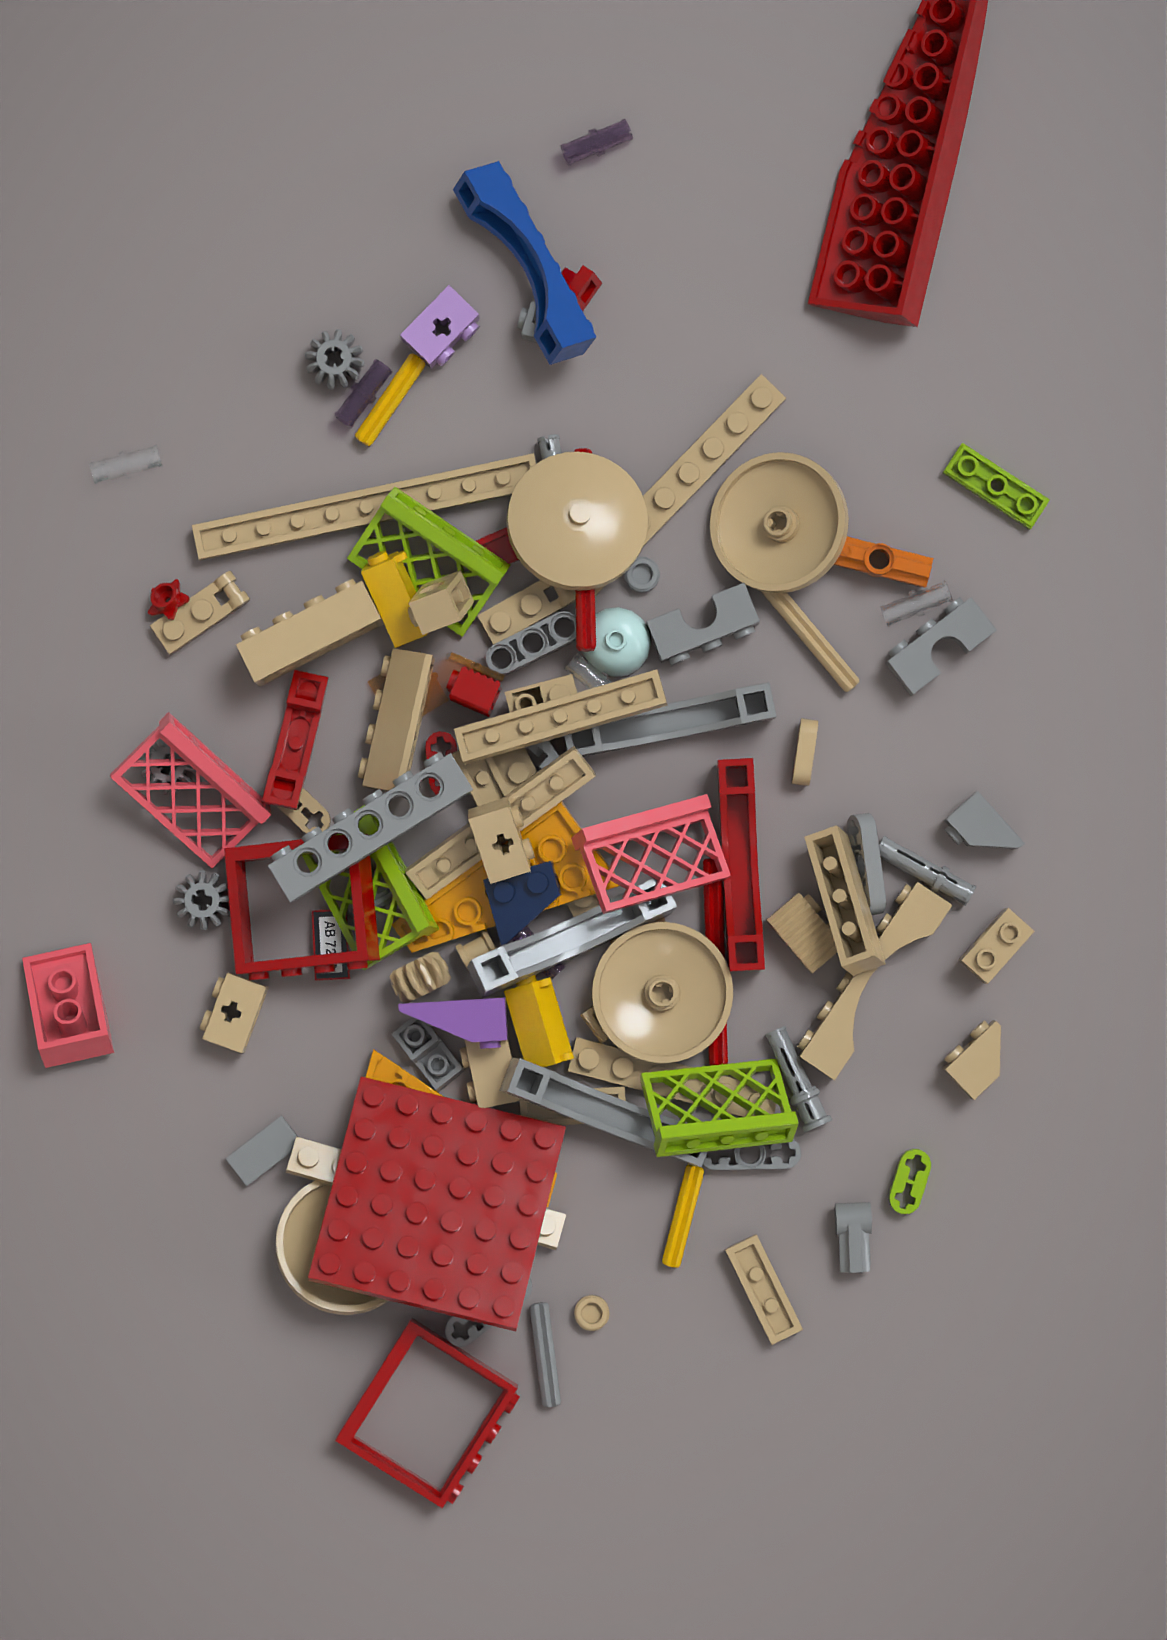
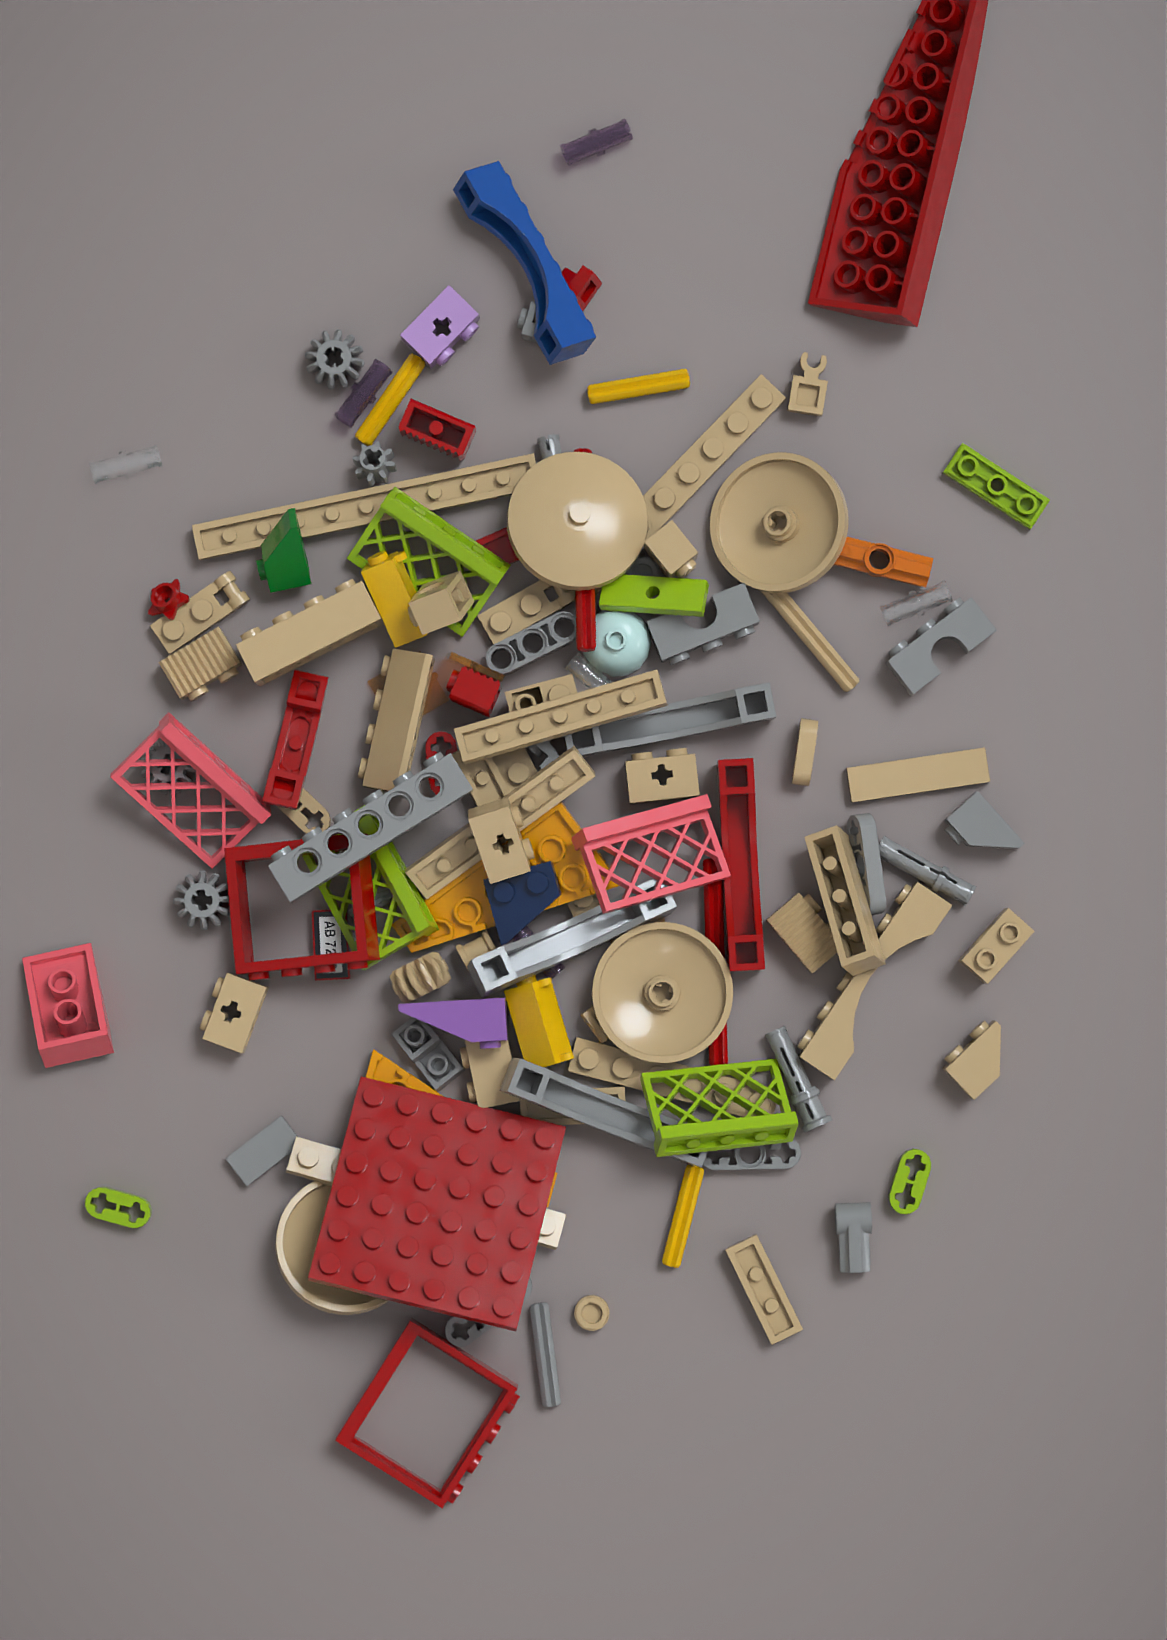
none -> lime beam [85,1187,152,1228]
none -> tan brick [158,627,243,702]
none -> green slope [256,508,312,593]
none -> light grey gear [352,441,397,487]
none -> red brick [398,398,476,461]
none -> yellow axle [587,369,690,404]
none -> lime tile [599,574,709,617]
none -> tan brick [625,748,700,804]
none -> tan brick [643,520,698,578]
none -> tan plate [787,352,828,417]
none -> tan tile [846,747,990,803]

